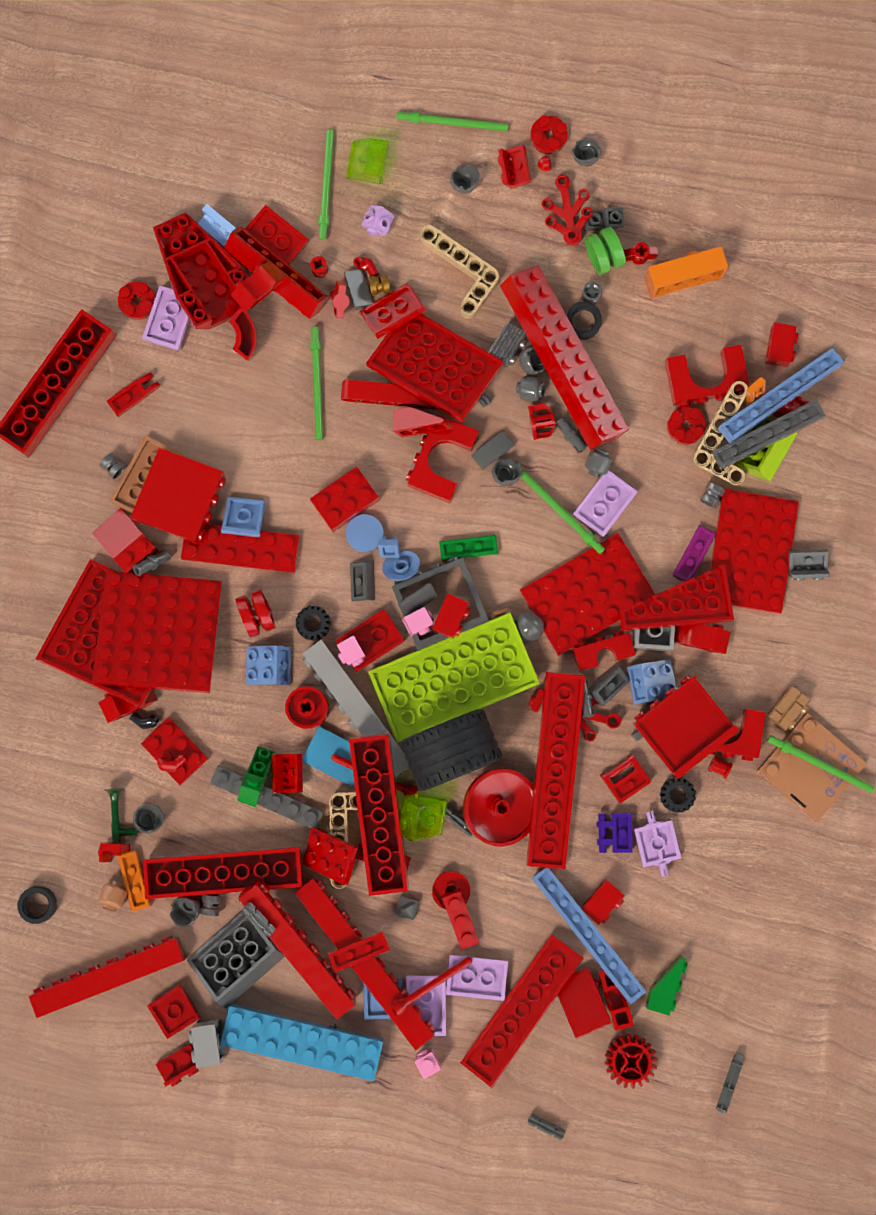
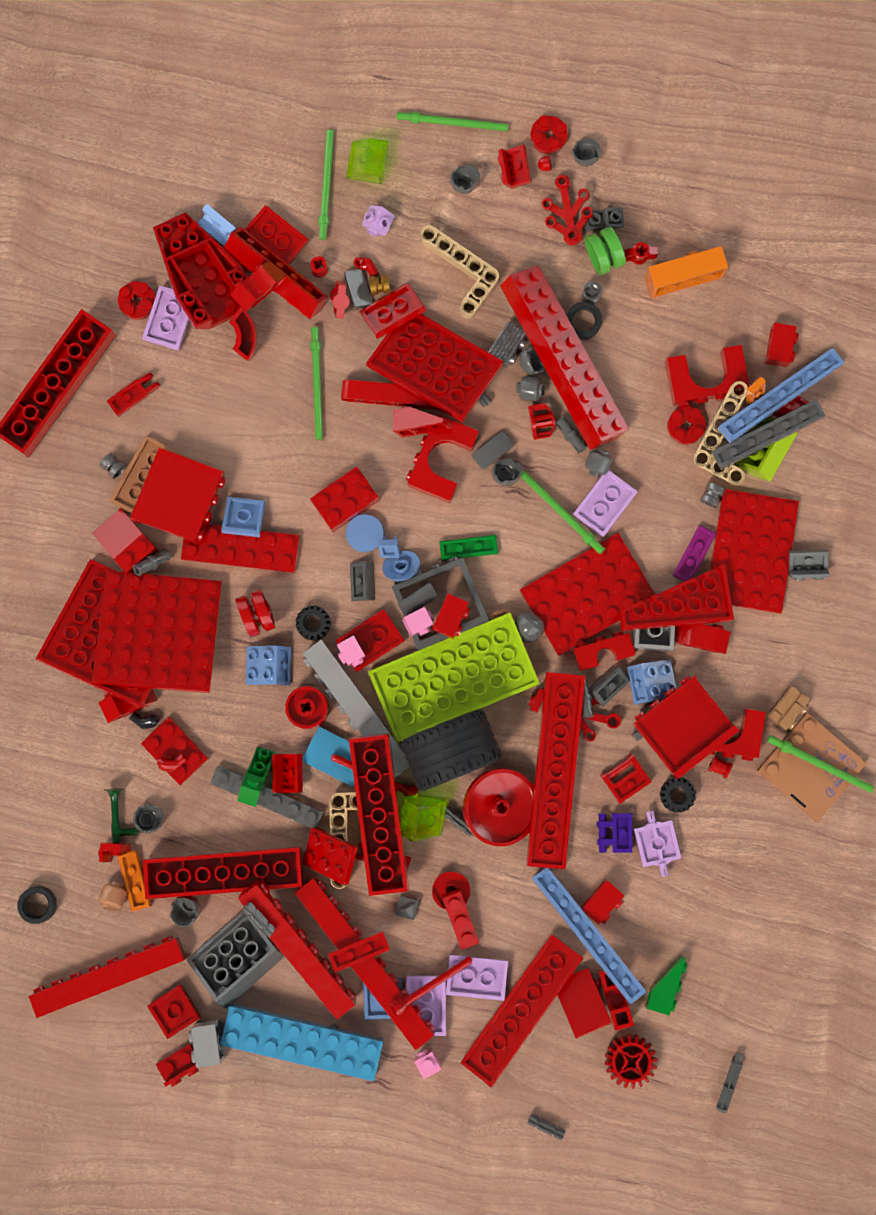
flat silver wheel [200,894,222,916] -> none

